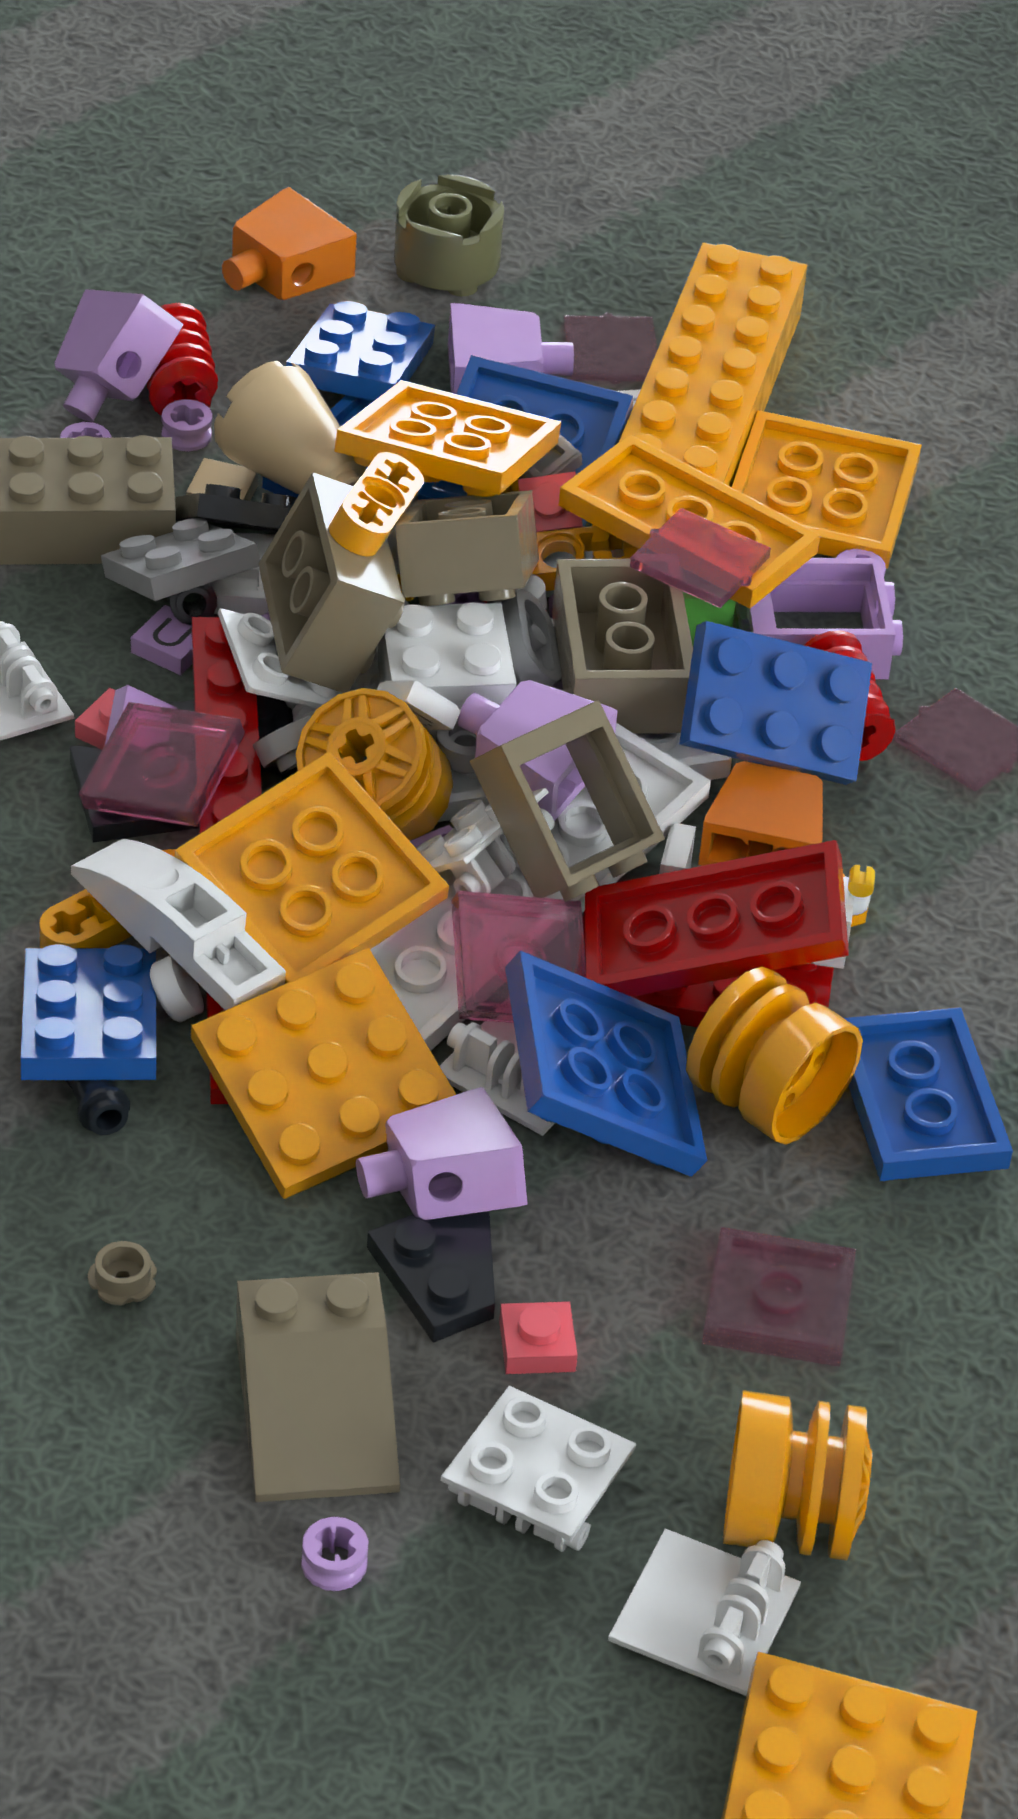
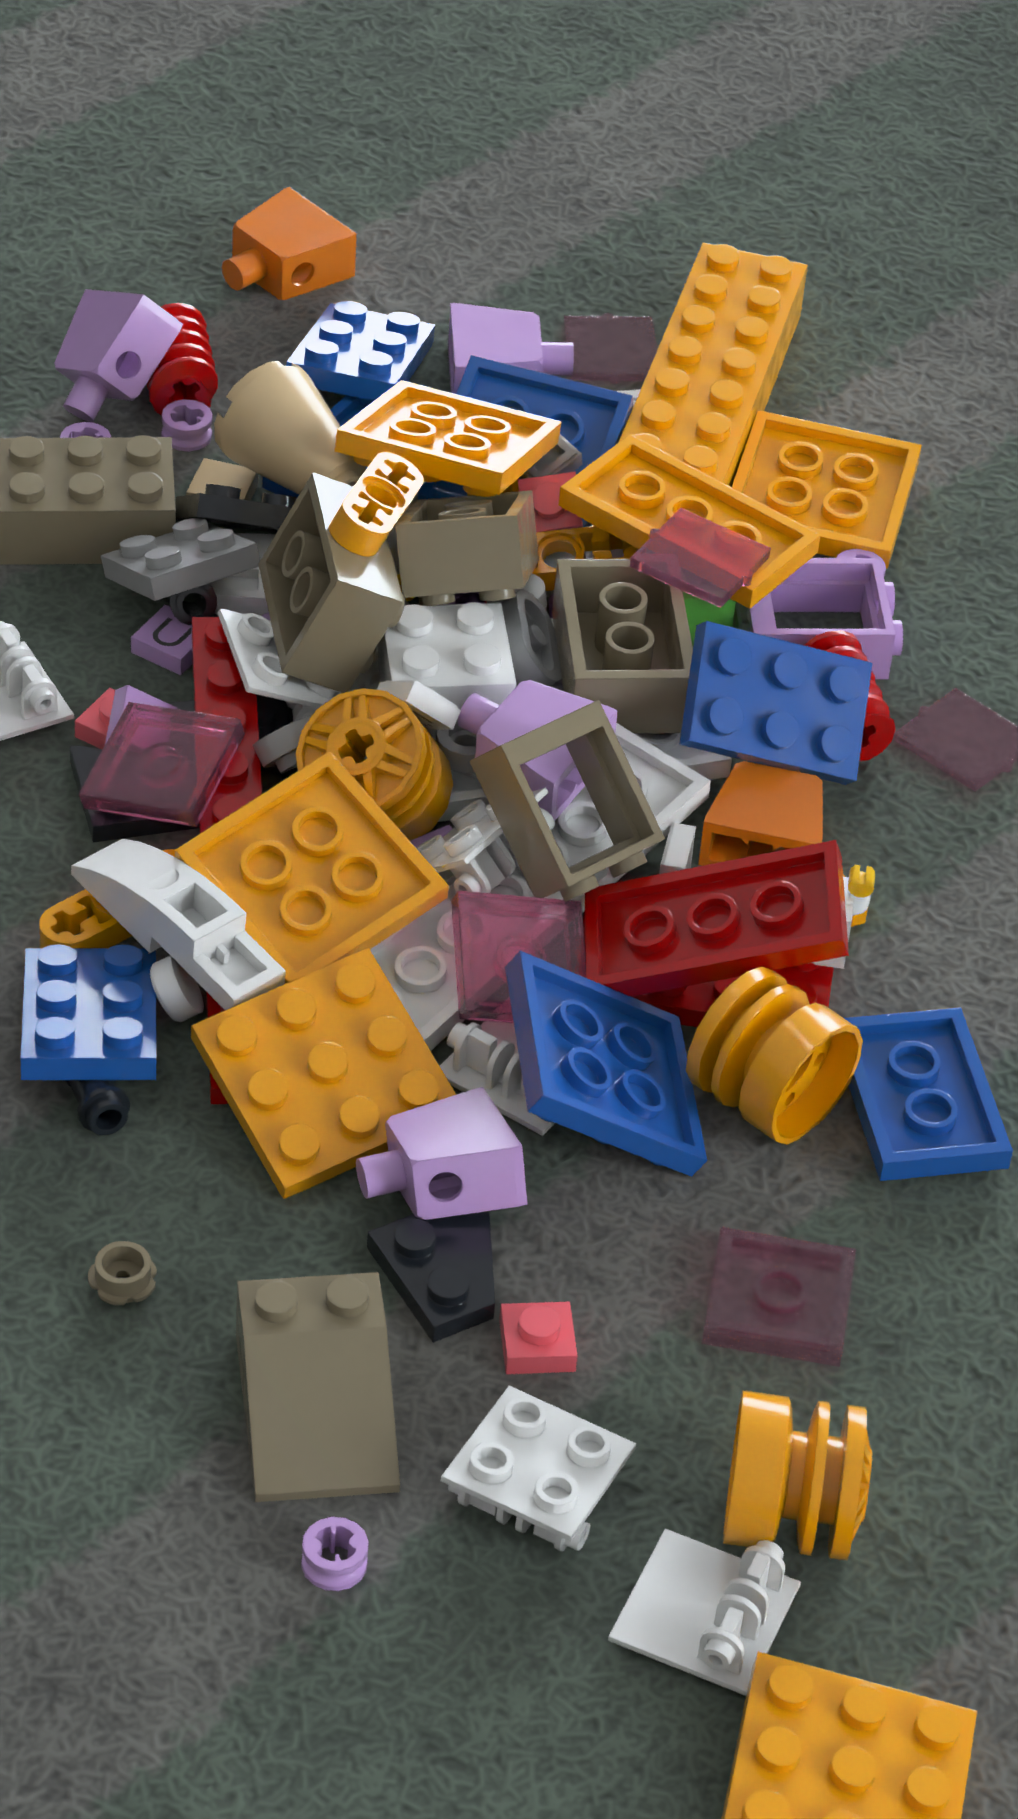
olive brick [394,175,504,297] -> none

